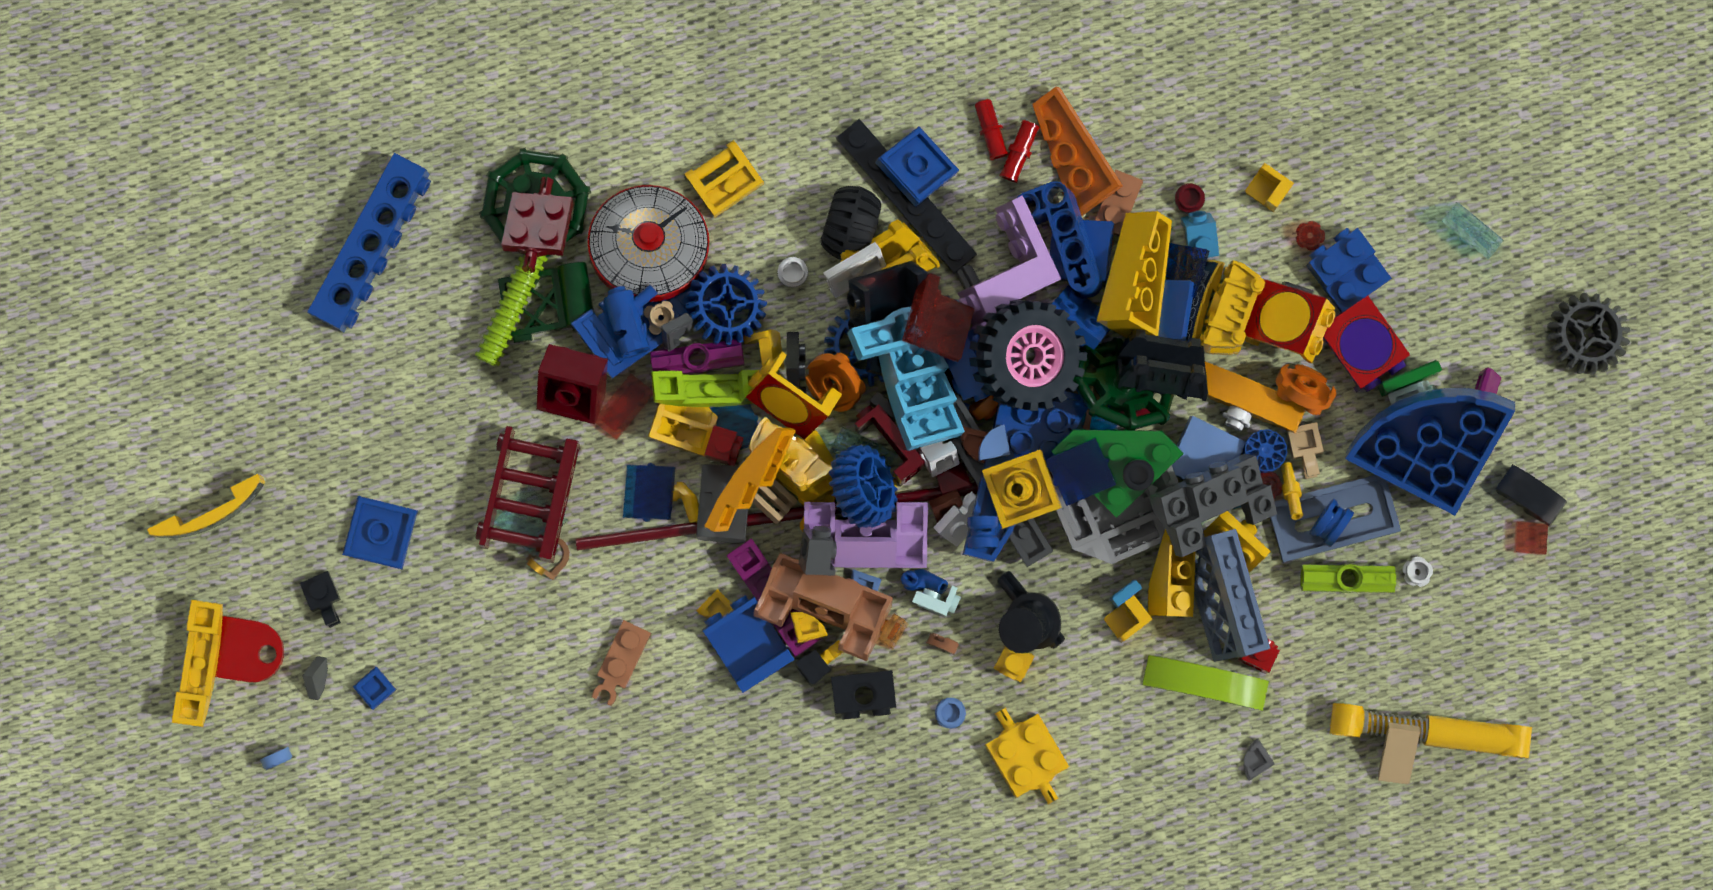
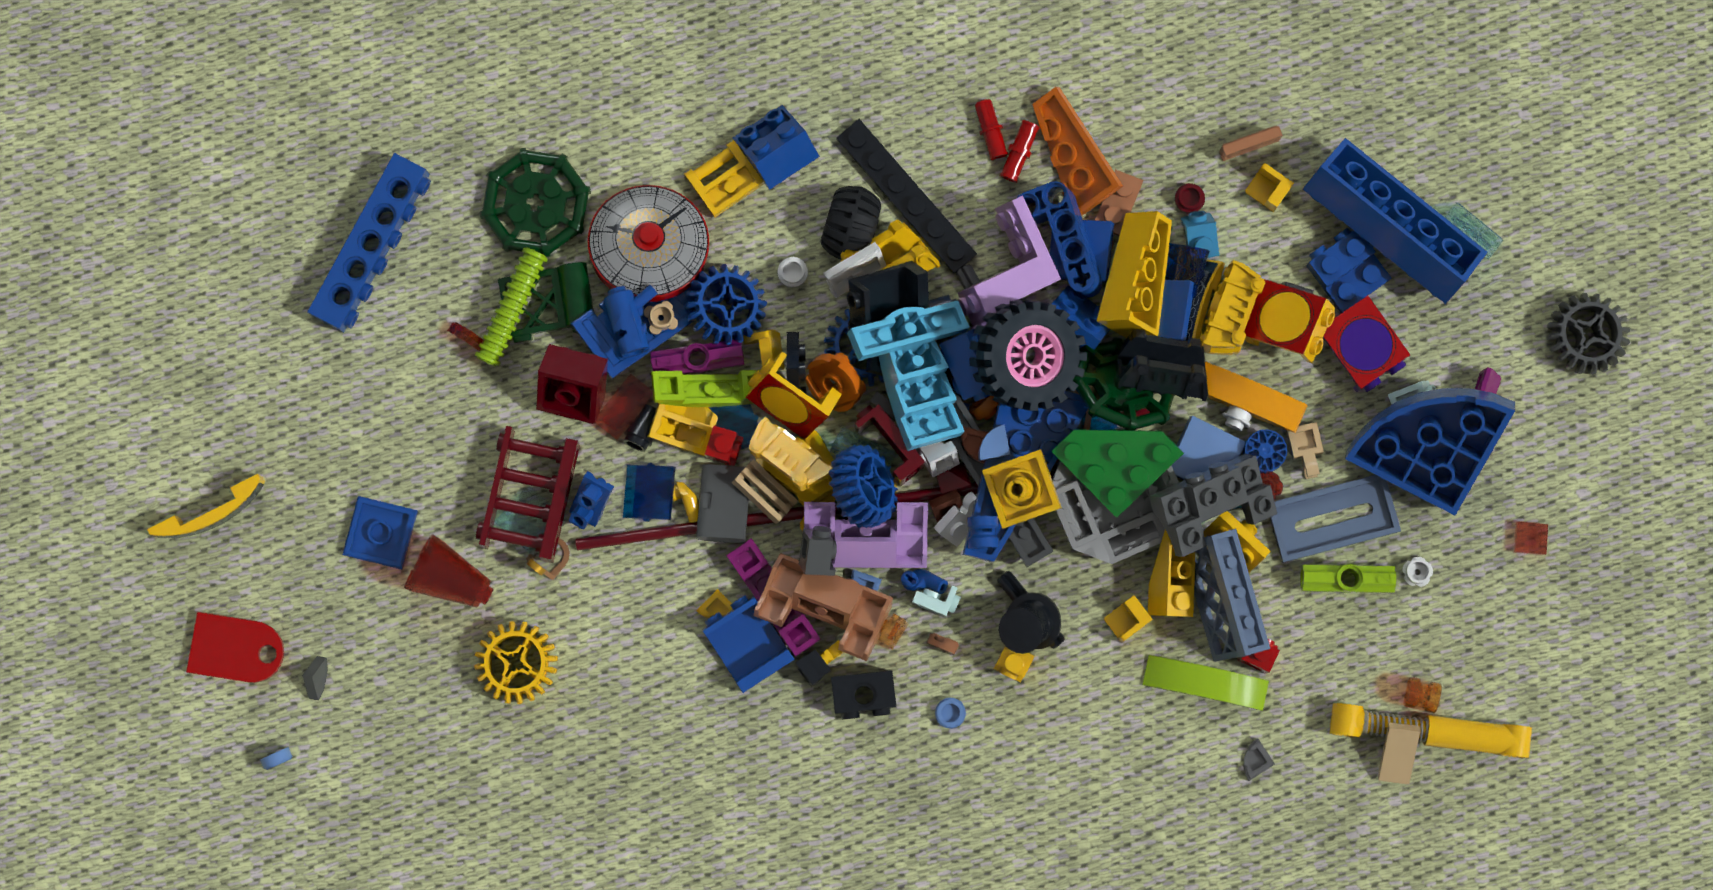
yellow slope [171,600,223,727] -> none
black plate [299,571,341,628] -> none
blue tile [353,667,397,710] -> none
plate [501,177,574,273] -> none
nougat plate [593,620,652,706] -> none
dark grey tile [661,313,693,352] -> none
light orange slope [704,428,796,532] -> none
yellow tile [791,612,828,644] -> none
blue tile [875,126,959,207] -> none
clear red bracket [902,273,974,362] -> none
yellow plate [984,707,1069,805] -> none
clear blue piece [1046,437,1116,506] -> none
dark azure tile [1110,580,1142,608] -> none
black tile [1123,459,1154,491] -> none
orange plate [1275,364,1337,415] -> none
yellow bar [1280,462,1303,520] -> none
clear red plate [1296,221,1325,251] -> none
blue wheel [1309,498,1354,547] -> none
green tile [1378,360,1442,397] -> none
black slope [1496,464,1567,527] -> none
none -> clear red cone [404,534,493,608]
none -> clear red tile [447,322,484,352]
none -> yellow gear [474,621,558,704]
none -> blue hips [569,471,614,529]
none -> black cone [623,404,657,452]
none -> blue slope [733,105,820,190]
none -> nougat tile [1219,125,1283,161]
none -> blue brick [1303,138,1487,304]
none -> clear orange wheel [1403,677,1442,713]

